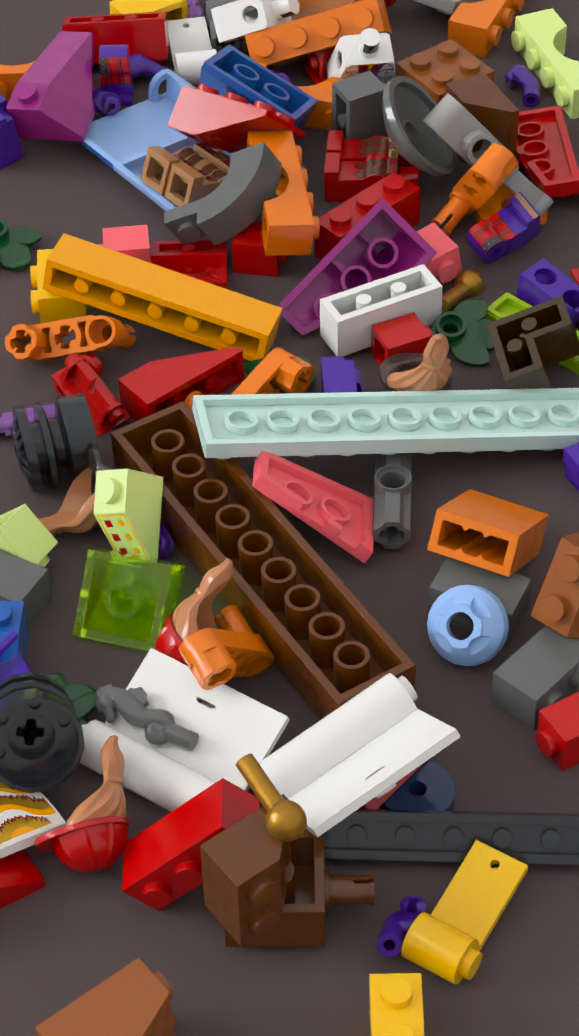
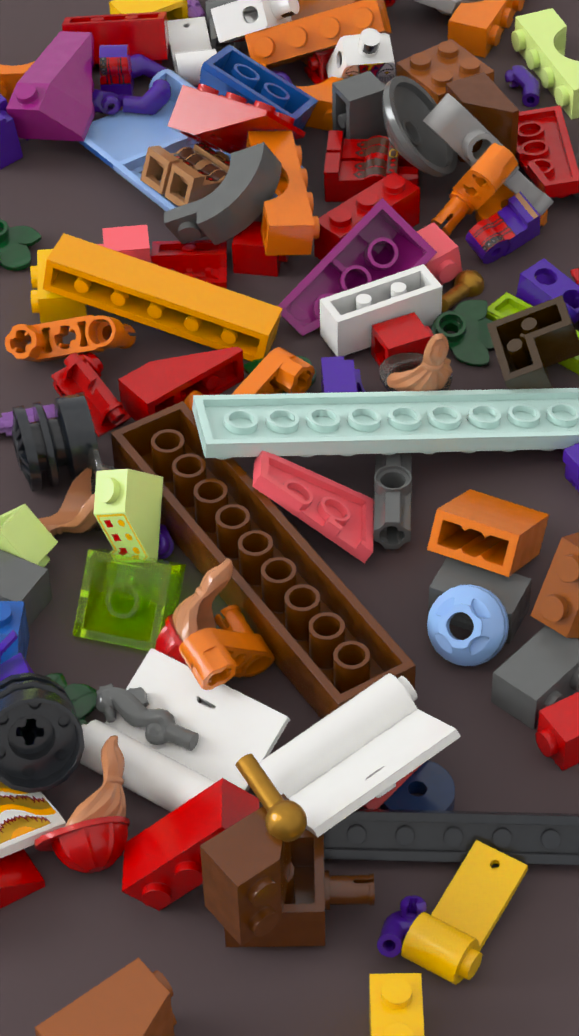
none -> dark purple arm [123,79,171,115]

